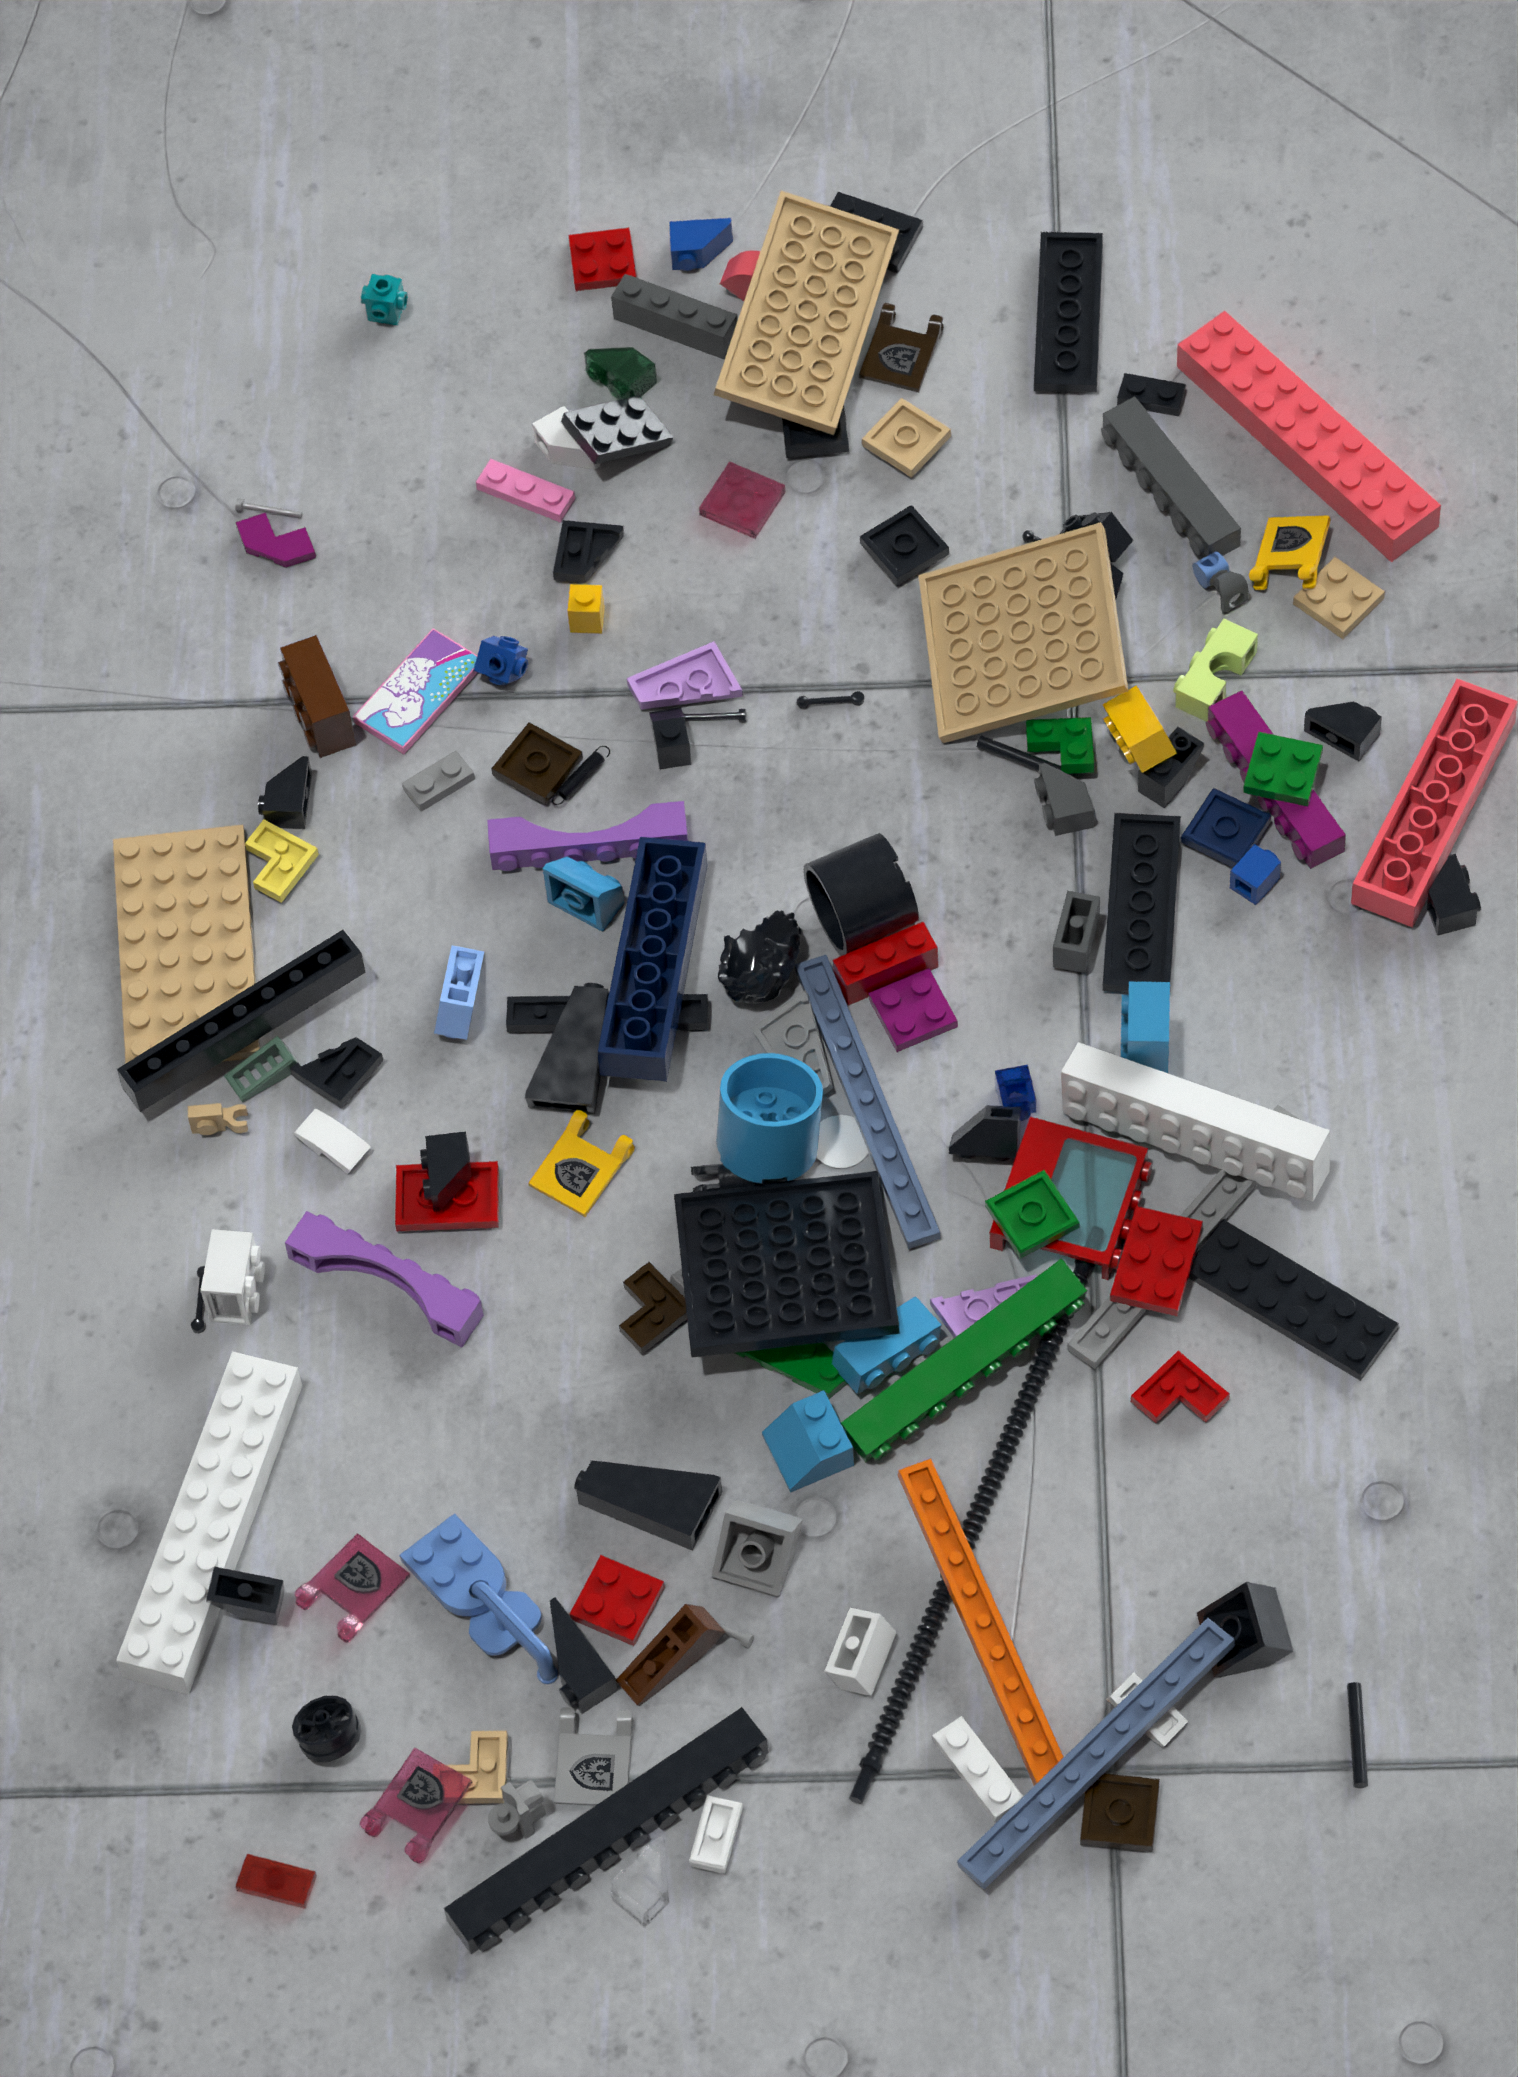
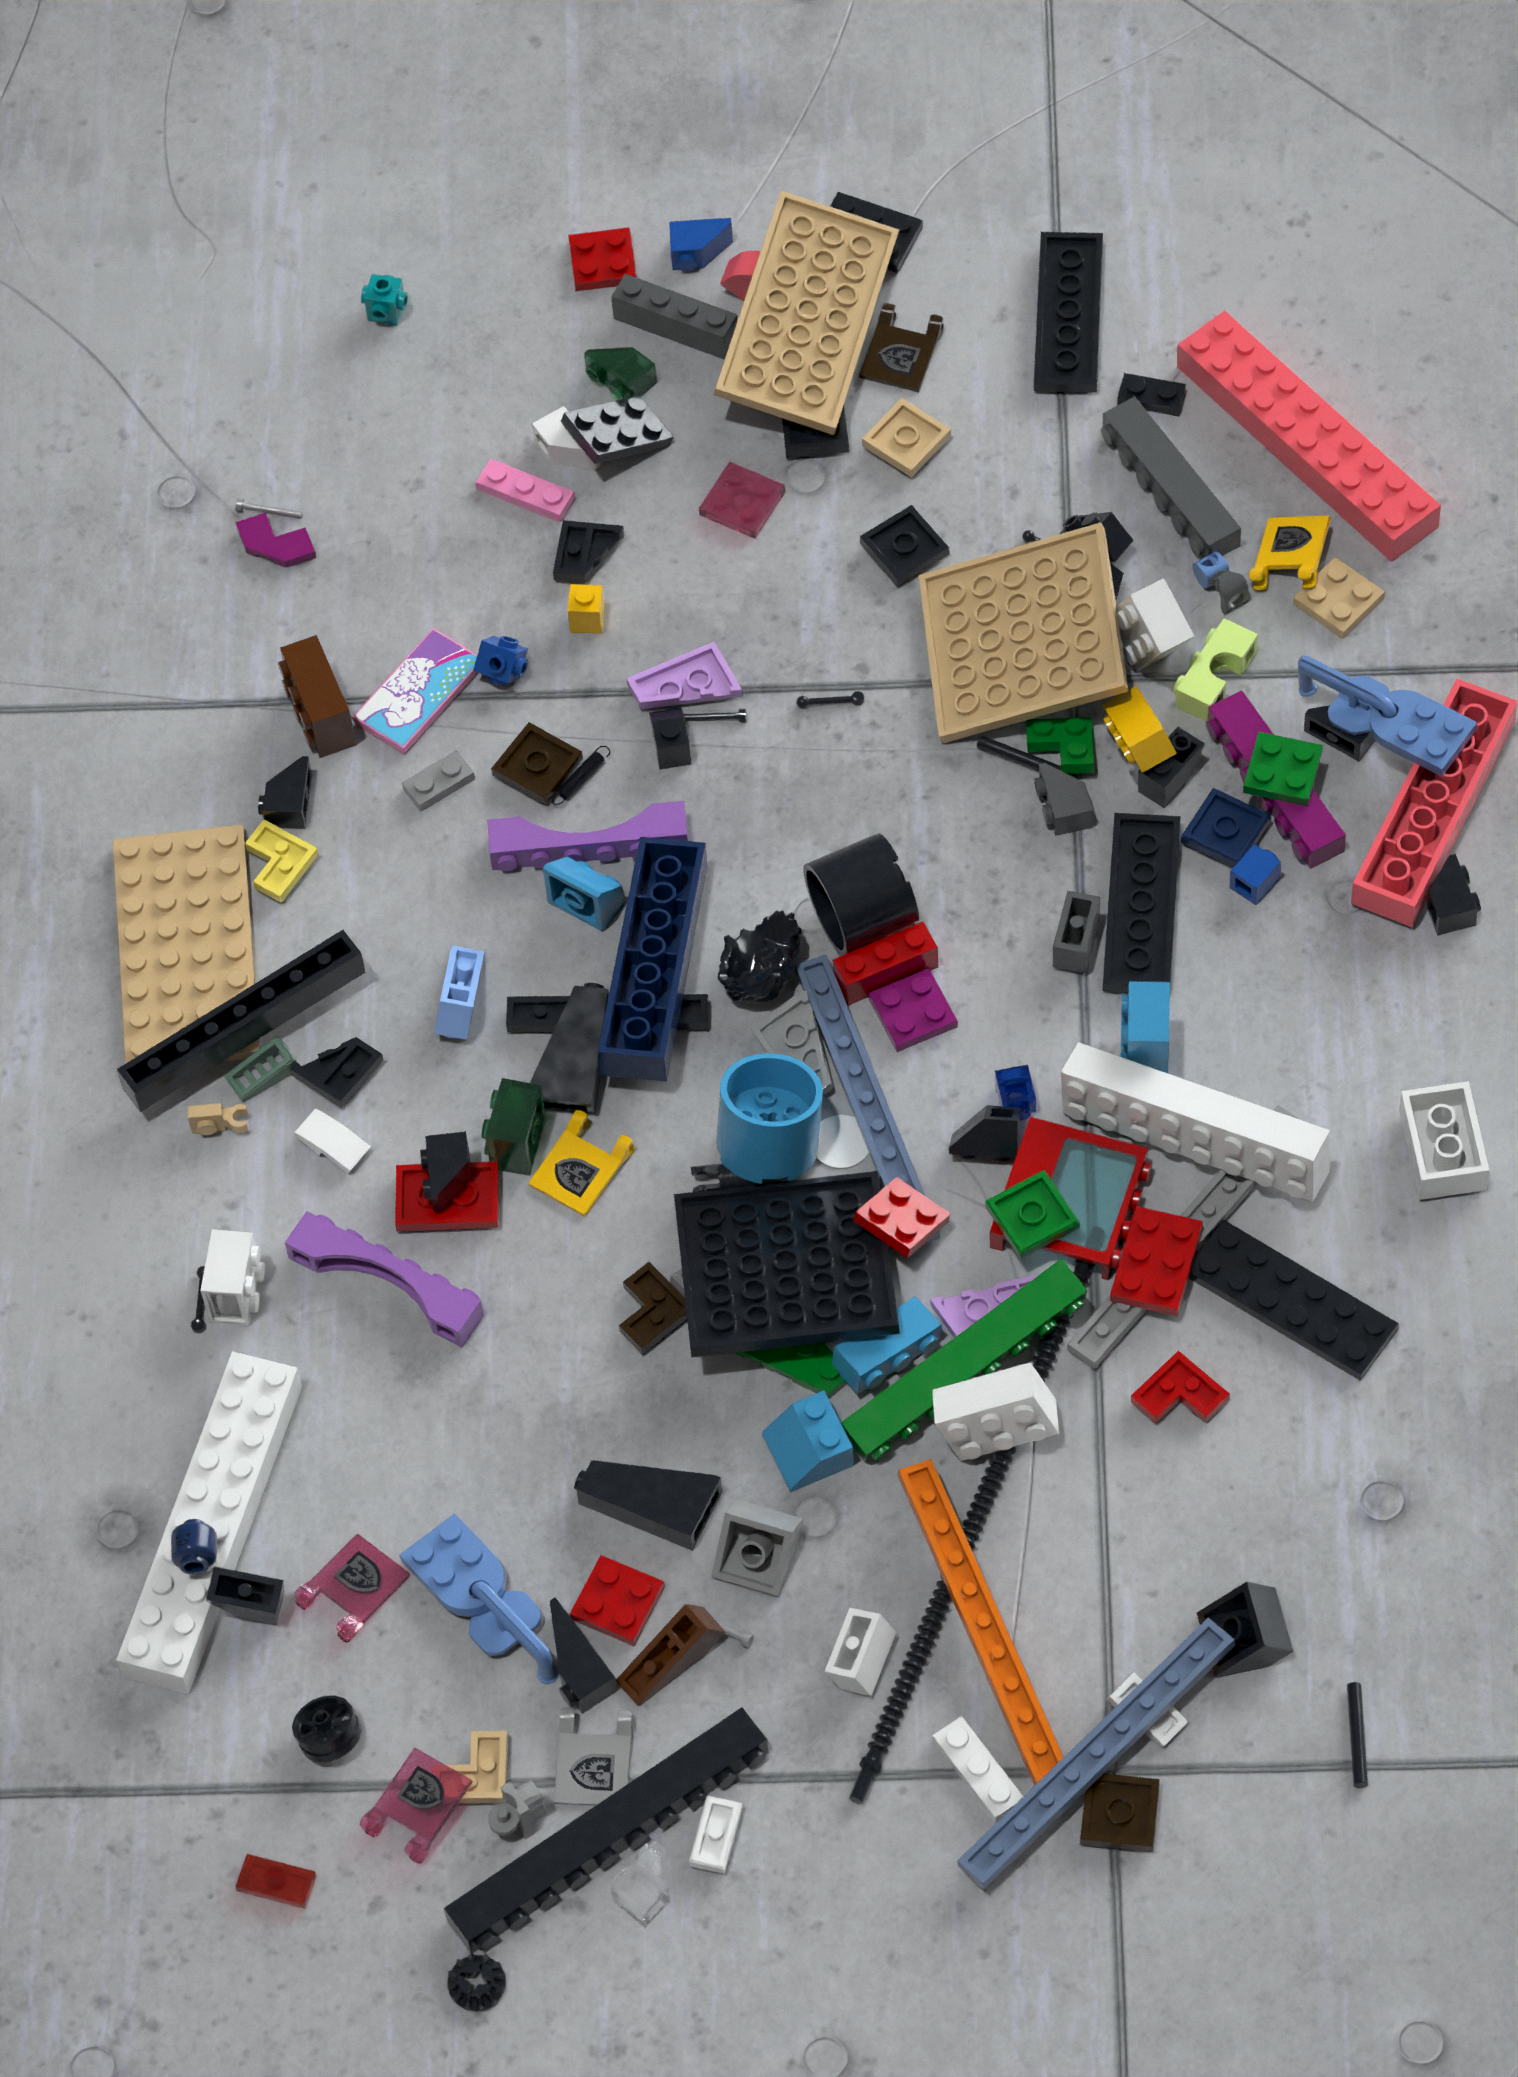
none -> dark blue head [171,1519,217,1574]
none -> black gear [447,1953,506,2011]
none -> clear green brick [481,1078,547,1176]
none -> plate [853,1177,951,1258]
none -> white brick [932,1362,1059,1461]
none -> white brick [1116,578,1194,671]
none -> medium blue plate [1298,656,1477,776]
none -> white brick [1399,1081,1490,1200]

